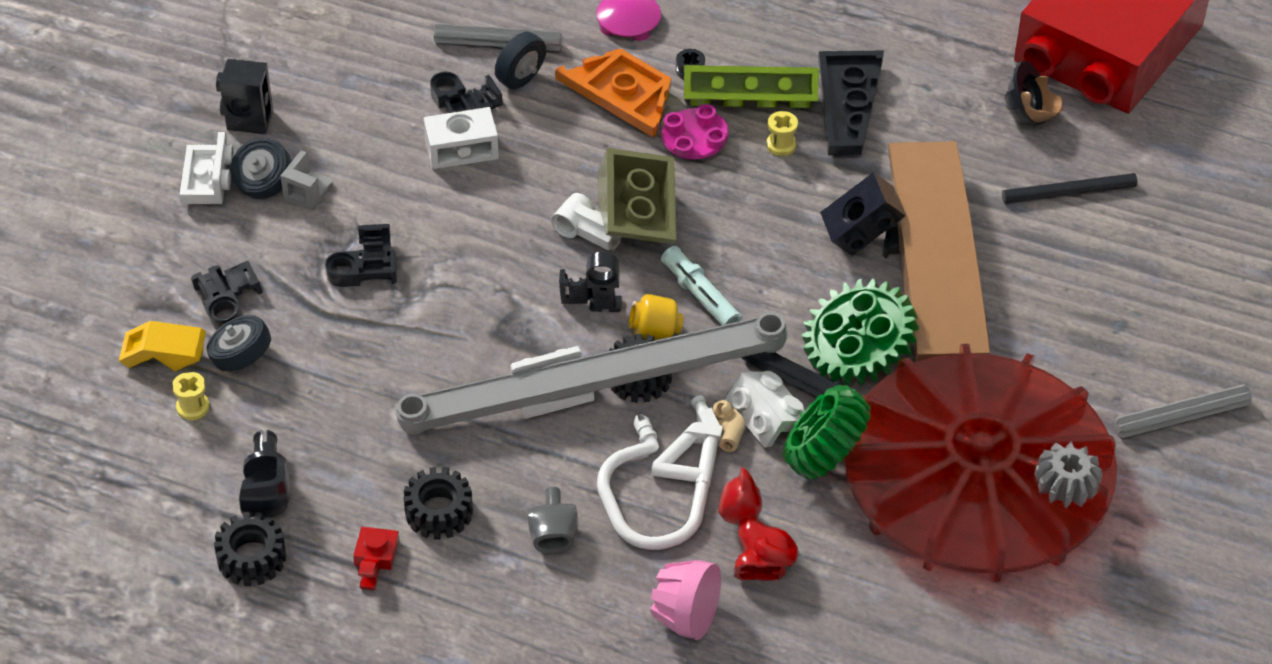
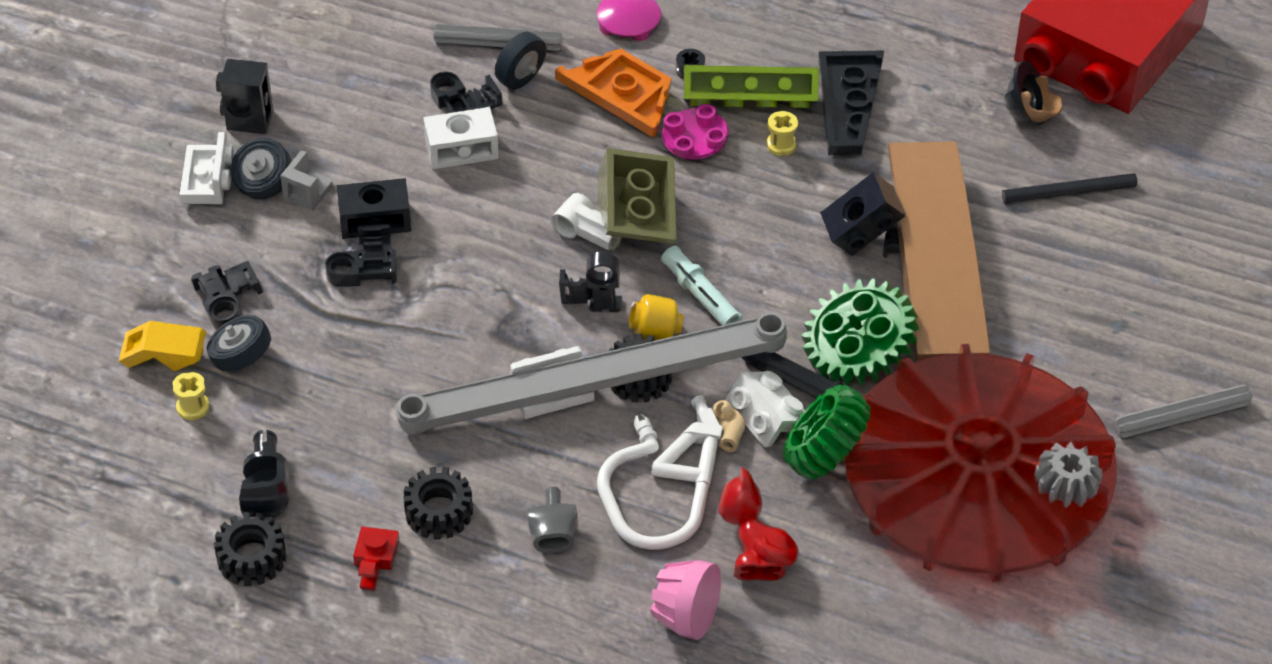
none -> black brick [337,178,412,239]

